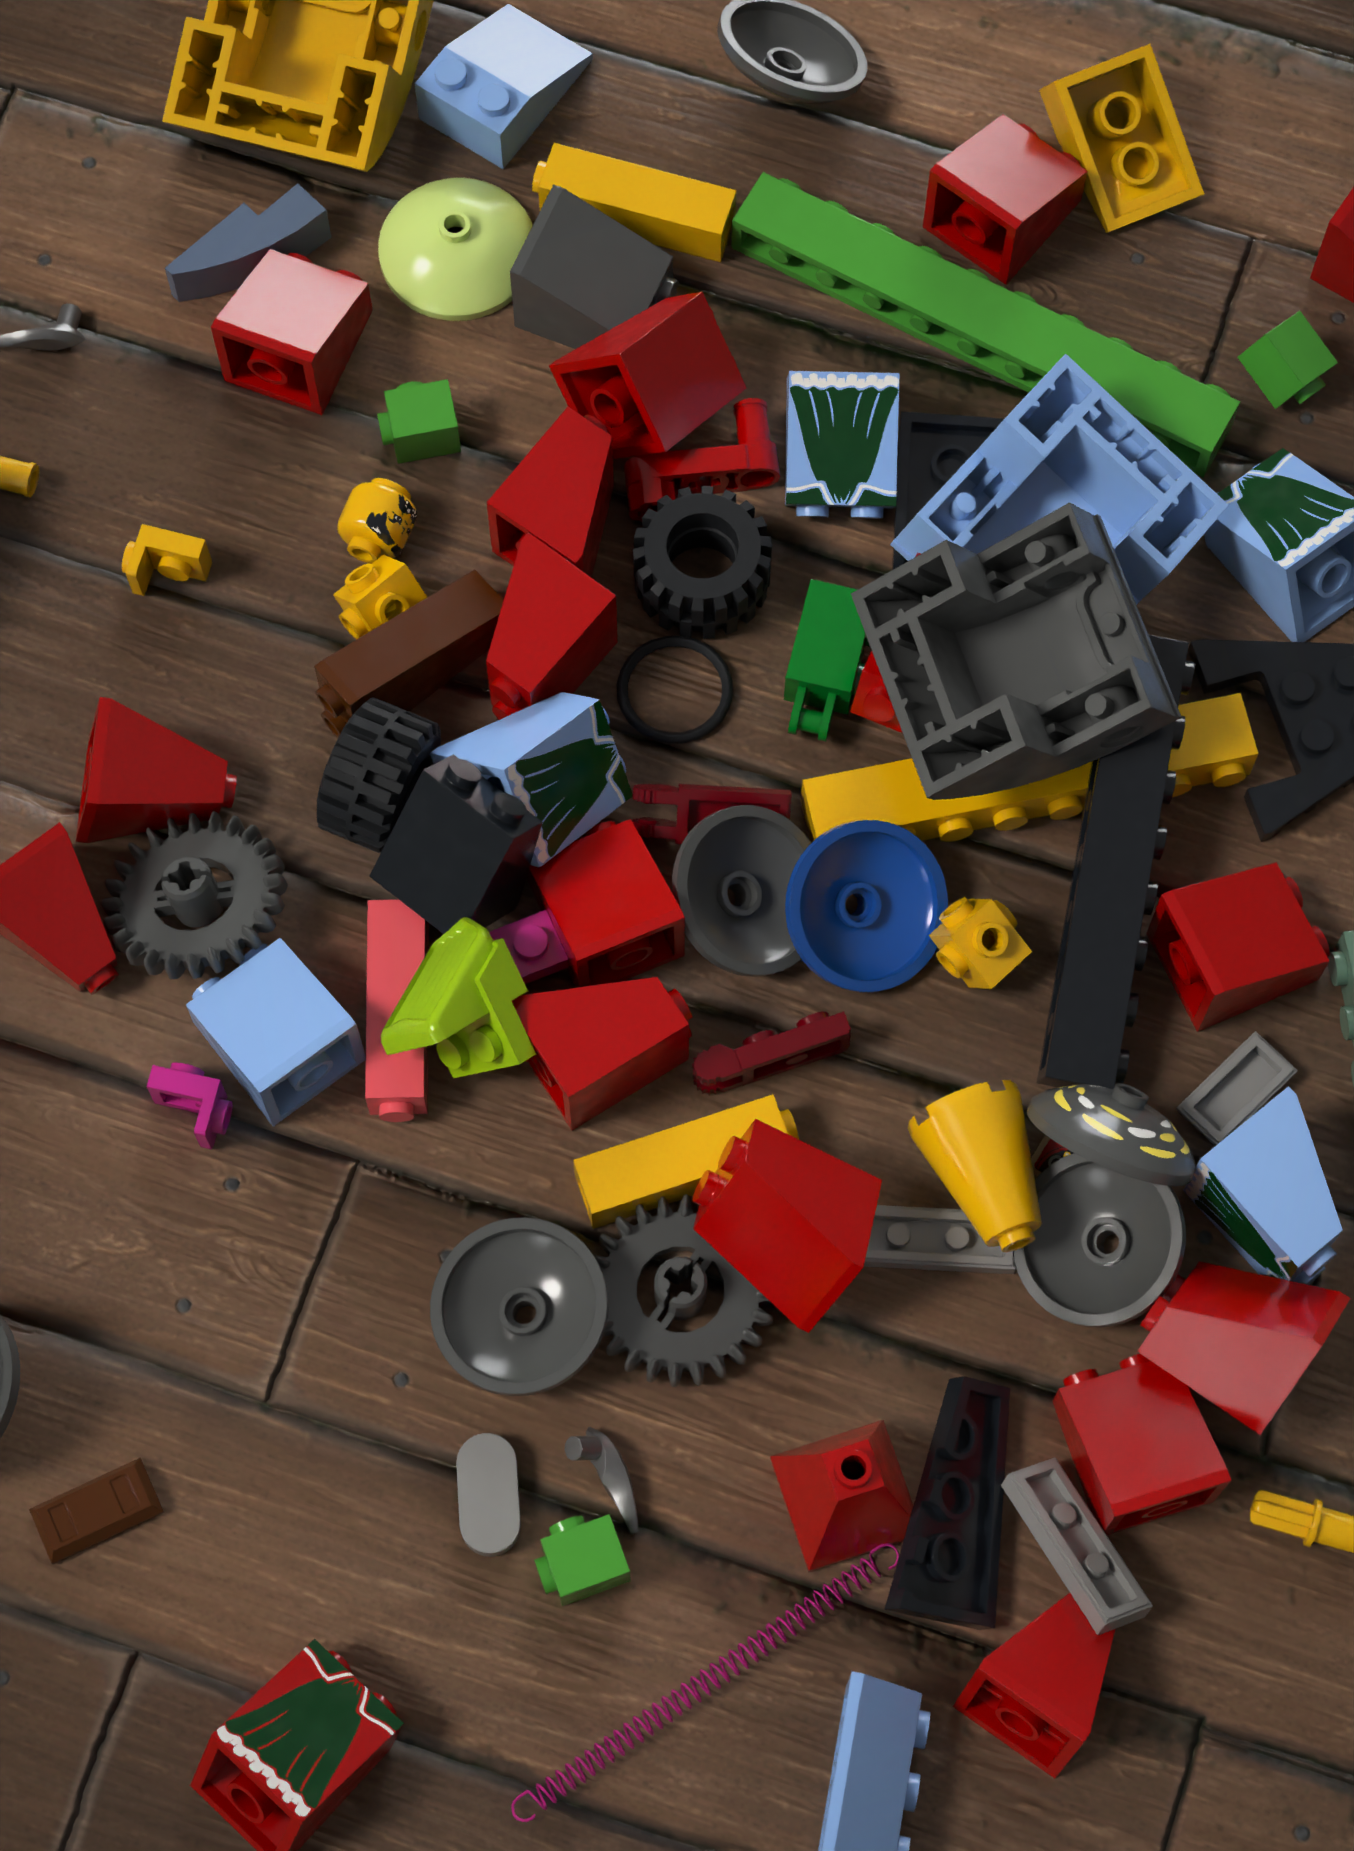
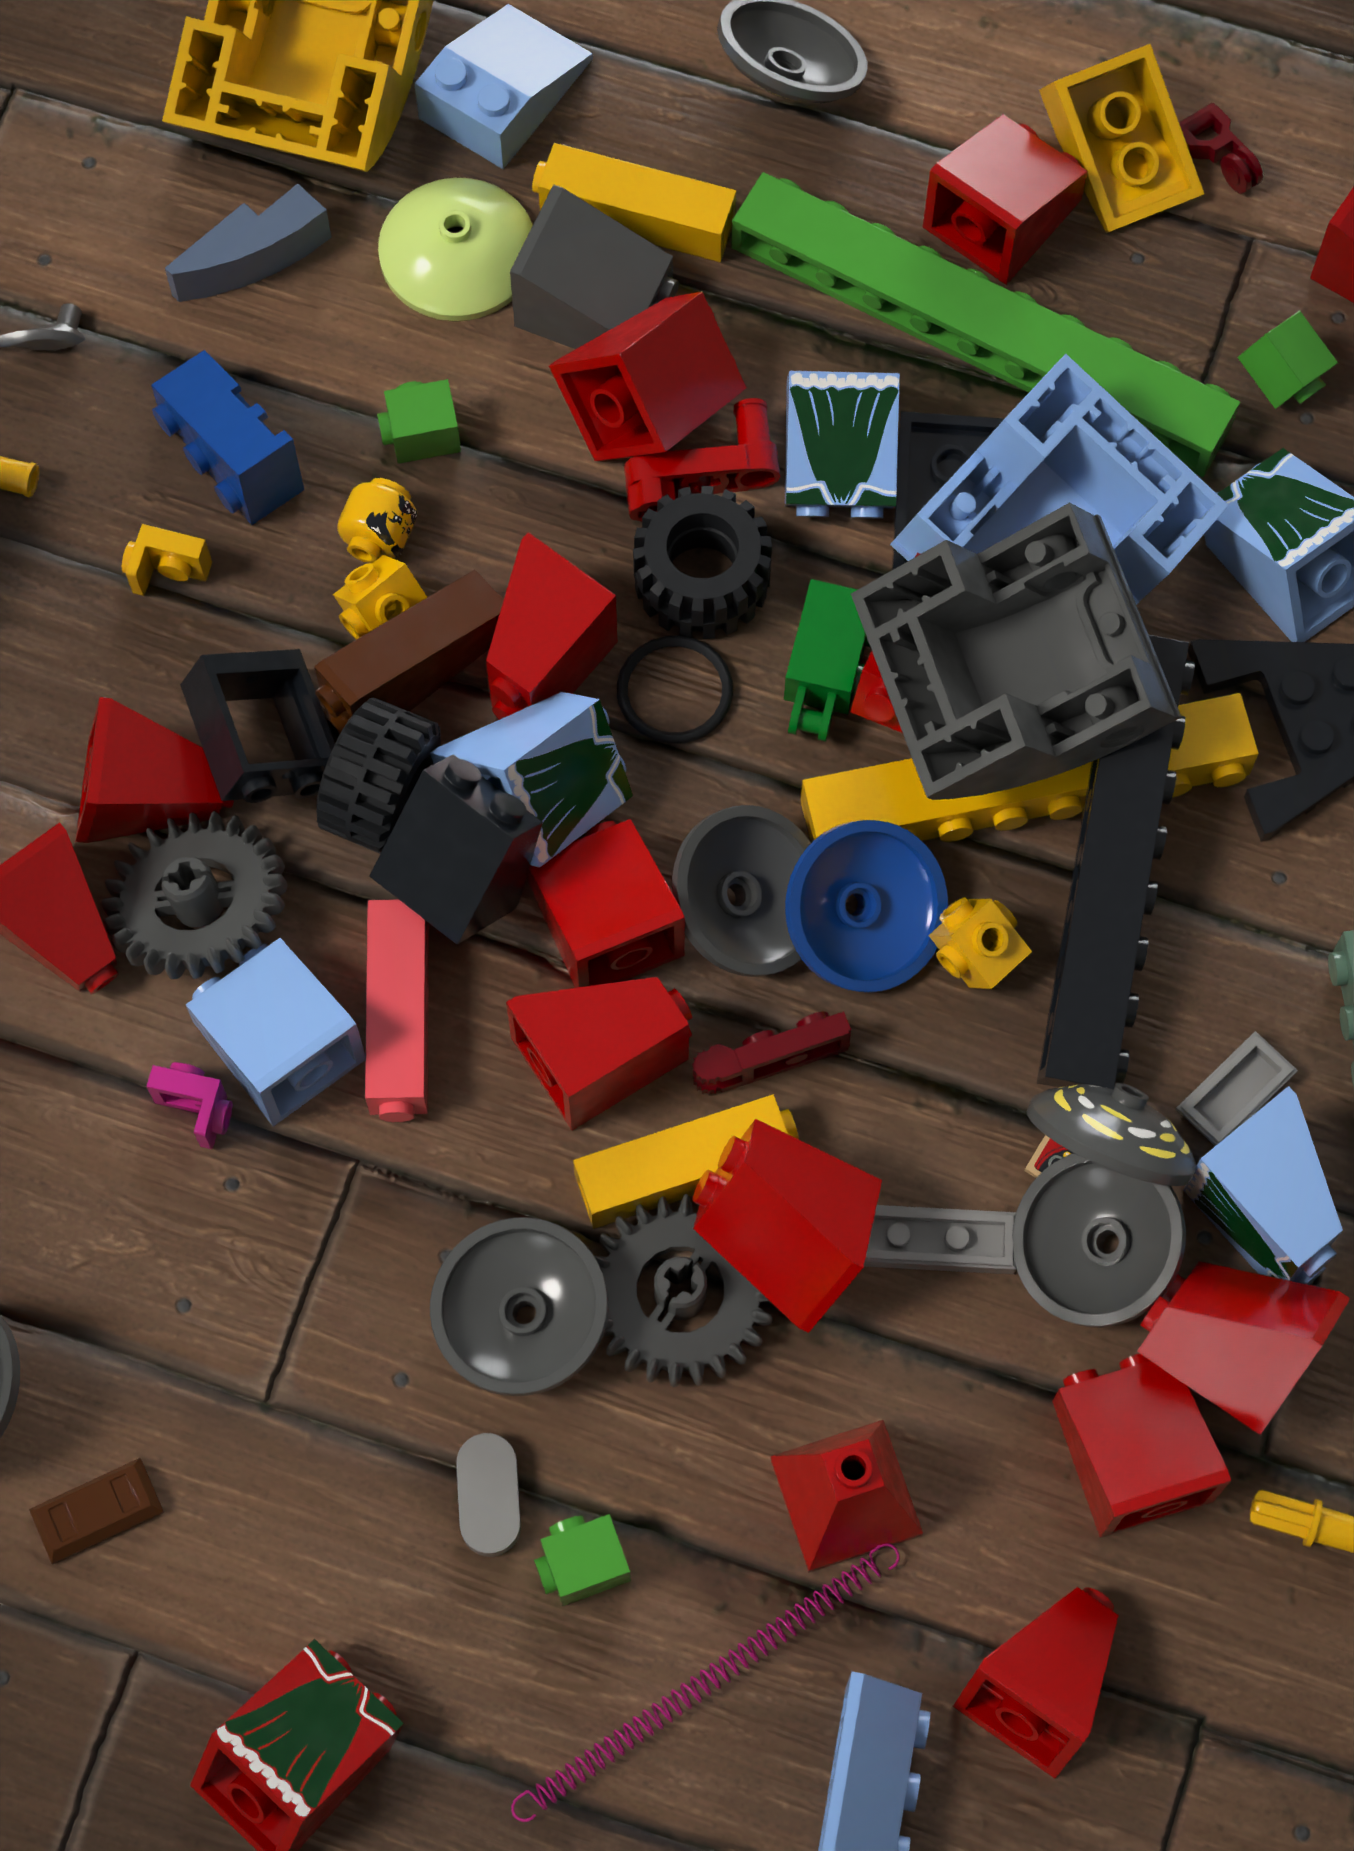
red slope [211,249,373,415] -> none
lime piece [381,917,536,1079] -> none
red slope [486,407,614,578] -> none
dark pink bracket [489,910,568,984] -> none
flat silver bar [565,1426,639,1535] -> none
dark red hinge [632,784,792,844] -> none
black wing [884,1376,1010,1630] -> none
yellow cone [908,1080,1042,1252] -> none
light grey tile [1001,1457,1153,1635] -> none
red slope [1146,862,1330,1032] -> none
none -> blue wedge [151,350,304,526]
none -> black window [180,649,335,803]
none -> dark red piece [1179,103,1263,194]

